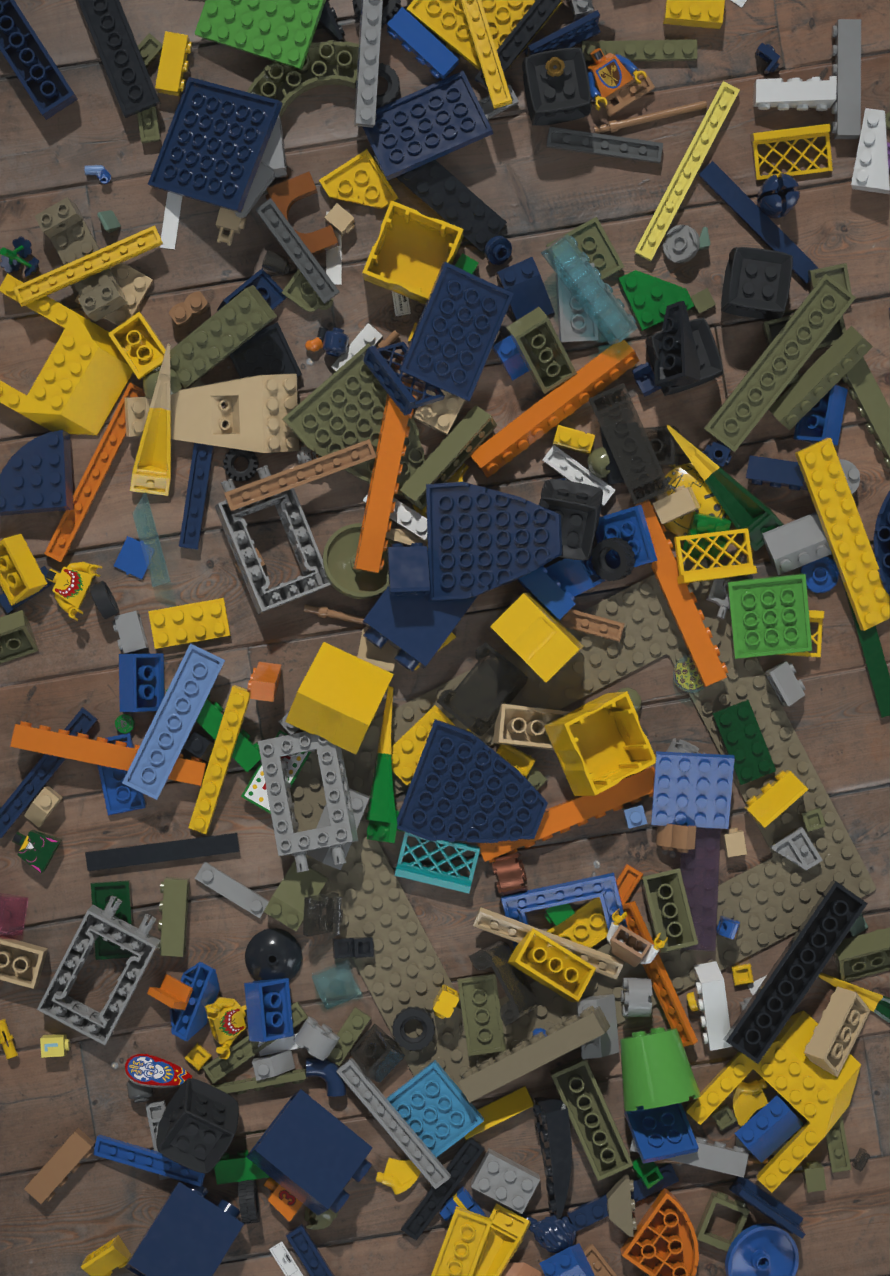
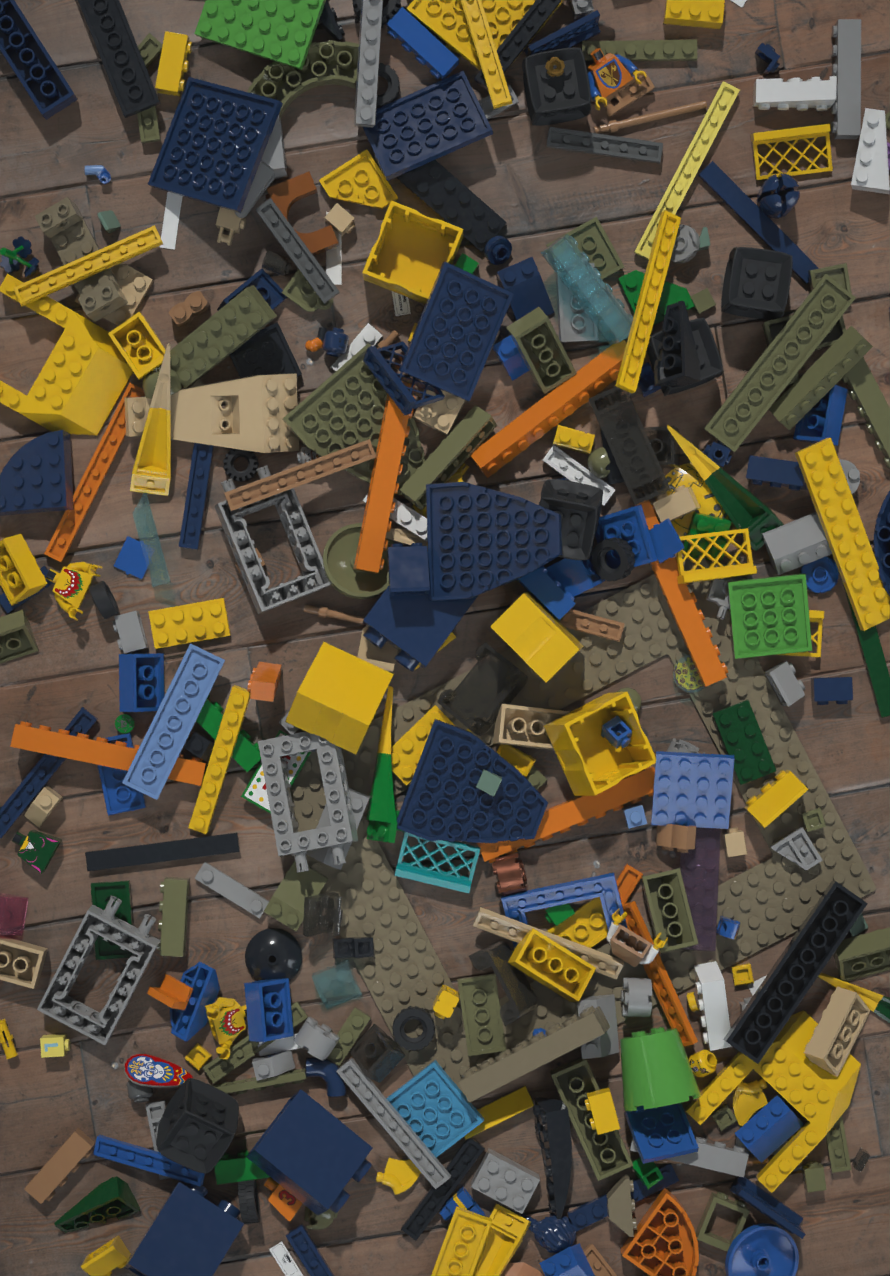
none -> dark green wedge [54,1176,140,1233]
none -> sand green slope [476,769,502,796]
none -> yellow brick [584,1087,620,1135]
none -> blue brick [601,716,632,749]
none -> yellow plate [615,210,681,393]
none -> blue piece [649,518,685,563]
none -> yellow head [689,1050,717,1077]
none -> dark blue brick [811,677,853,705]

